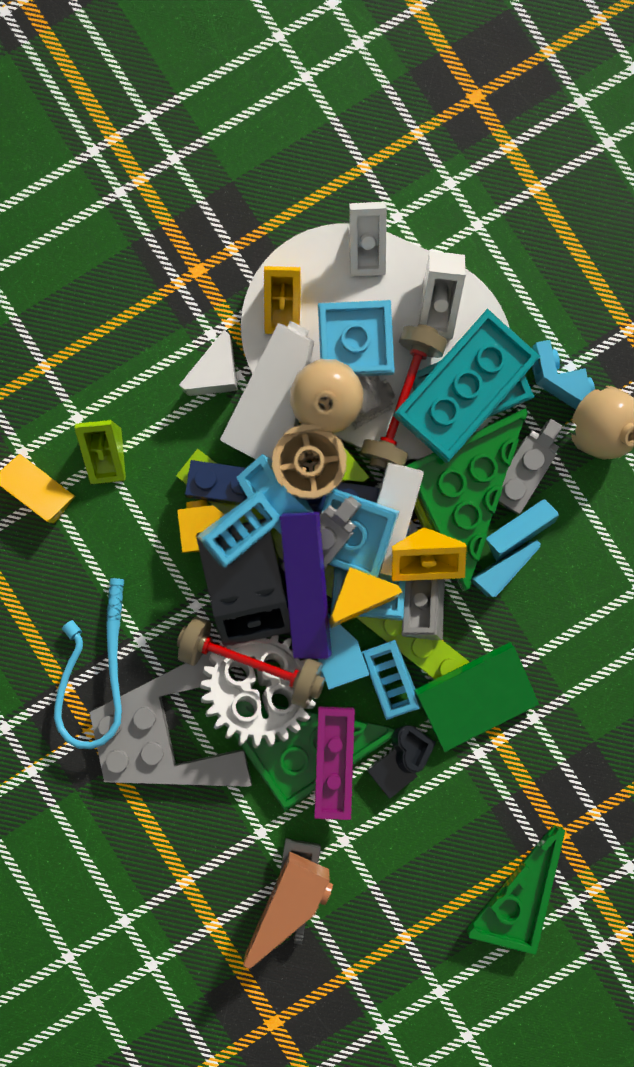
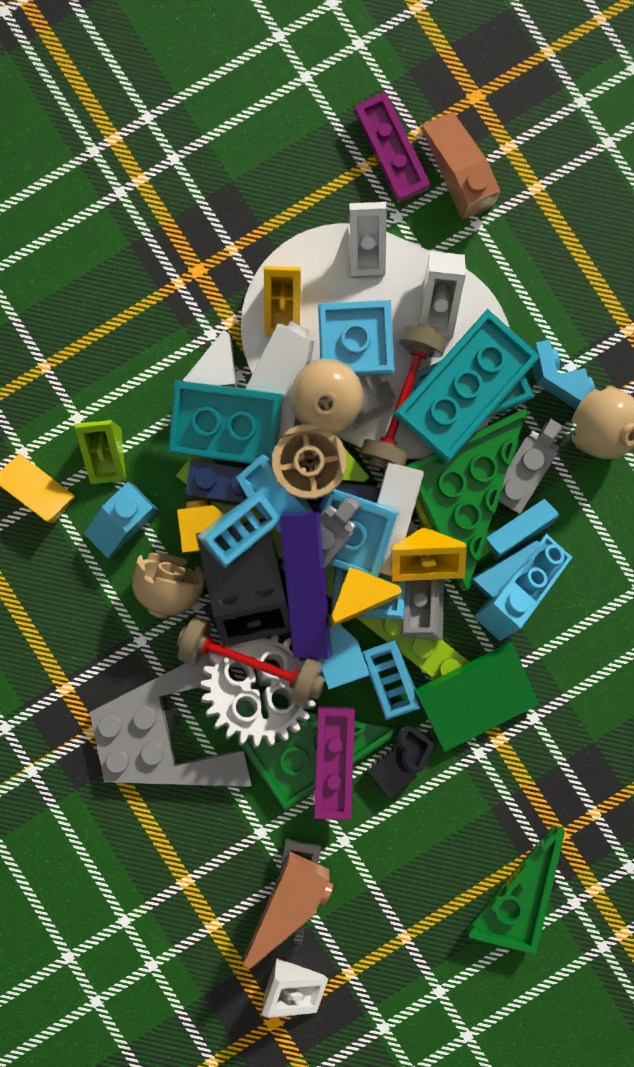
medium azure piece [54,578,124,749] -> none
none -> medium azure slope [84,482,159,559]
none -> tan cylinder [132,553,206,618]
none -> teal tile [168,380,284,464]
none -> white slope [262,958,328,1018]
none -> magenta plate [354,92,430,204]
none -> nougat slope [421,112,501,220]
none -> medium azure slope [474,534,572,641]

